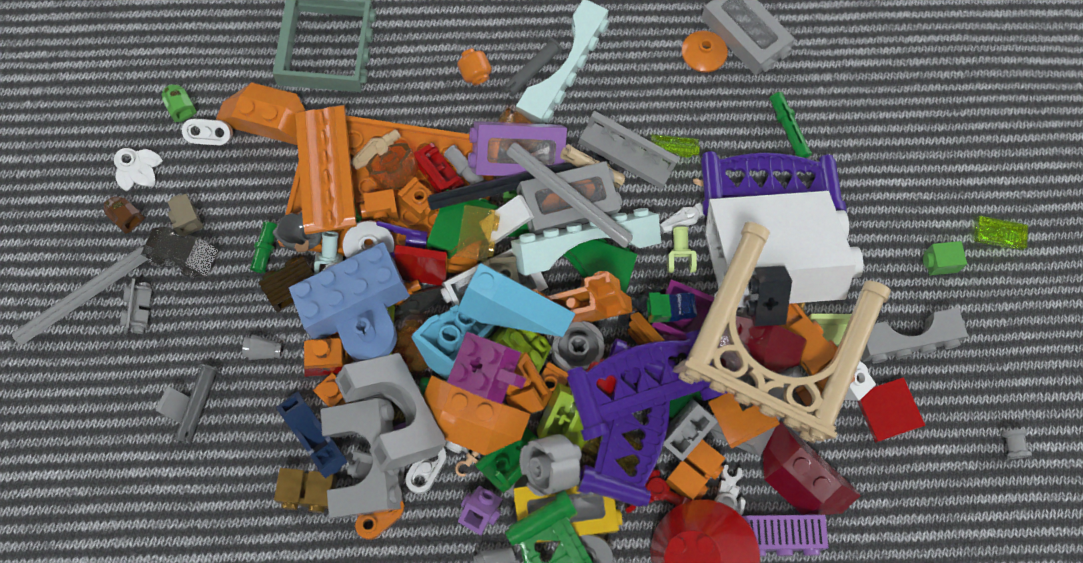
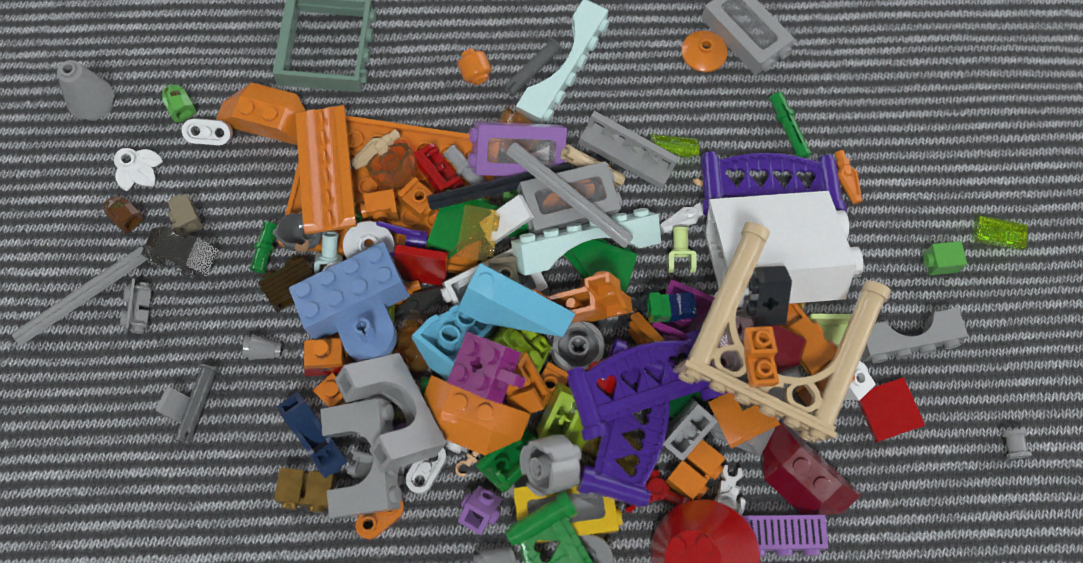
none -> light grey cone [57,60,115,121]
none -> orange slope [744,327,779,388]
none -> orange piece [835,150,862,204]

